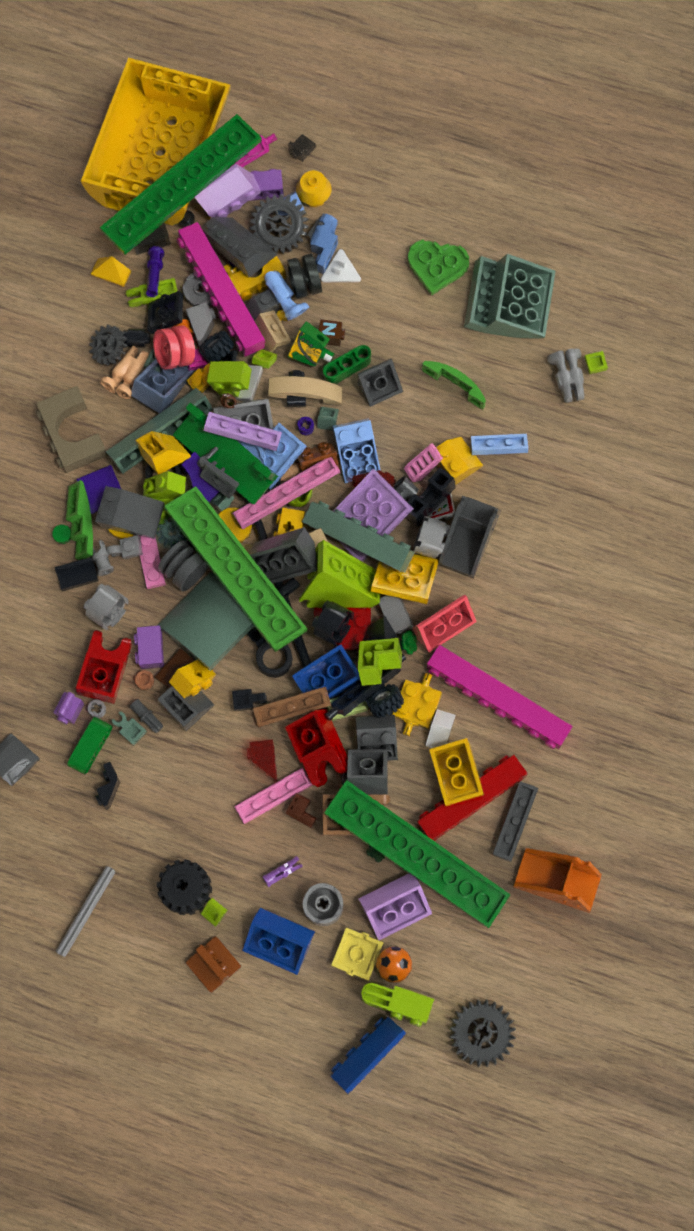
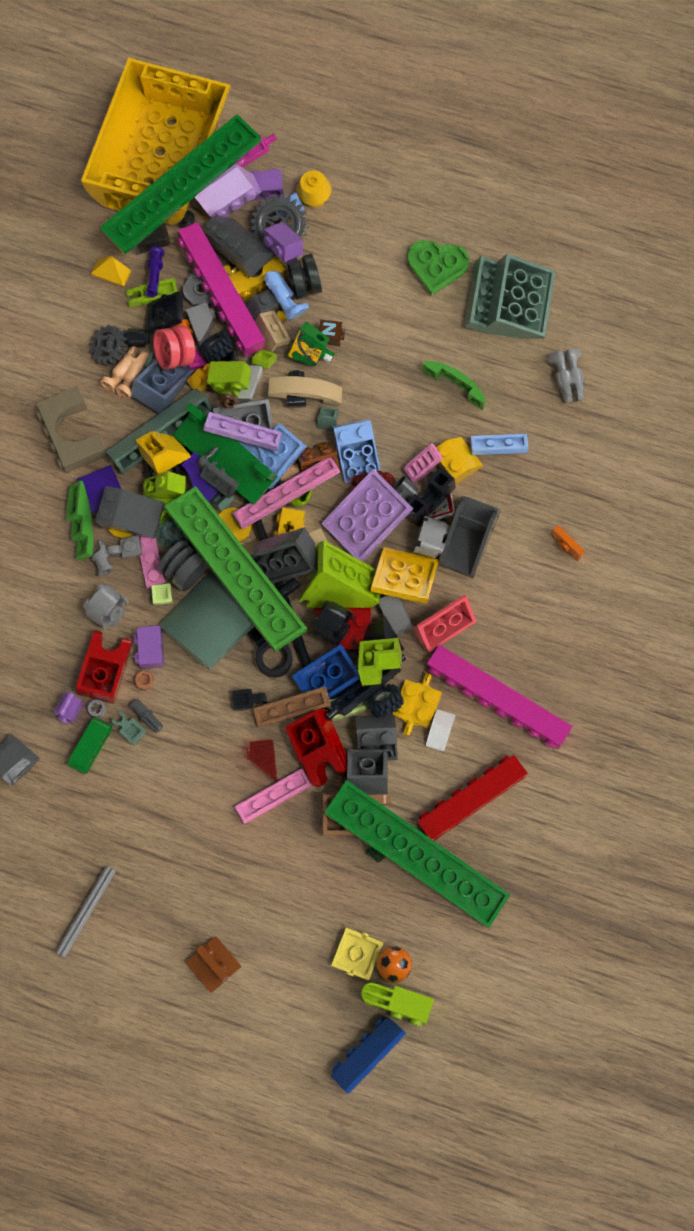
green tile [52,524,71,544] -> none
black panel [54,558,99,591] -> none
black slope [95,762,120,810] -> none
reddish brown tile [155,648,195,689] -> none
black wheel [157,859,212,915] -> none
dark grey slope [158,686,215,731] -> none
yellow brick [169,660,216,698] -> none
lime plate [201,898,228,927] -> none
blue slope [242,908,315,975] -> none
medium lavender pin [262,856,303,887] -> none
copper piece [285,793,317,828] -> none
clear smoke bracket [288,134,316,162] -> none
dark purple bush [297,417,314,436] -> none
sand green brick [302,501,415,573] -> none
light grey brick [303,883,343,926] -> none
medium blue plate [308,213,338,274] -> none
white piece [321,249,361,282] -> none
green beam [323,345,371,384] -> none
dark grey slope [357,358,403,407] -> none
lavender slope [359,874,432,940] -> none
green plant [400,630,417,655] -> none
yellow slope [429,738,484,806] -> none
dark grey gear [449,999,516,1067] -> none
dark grey plate [493,781,539,862] -> none
orange ladder [513,848,602,913] -> none
lime plate [584,351,608,375] -> none
none -> yellowish green plate [151,583,173,606]
none -> medium lavender brick [263,222,303,262]
none -> orange plate [552,525,585,561]

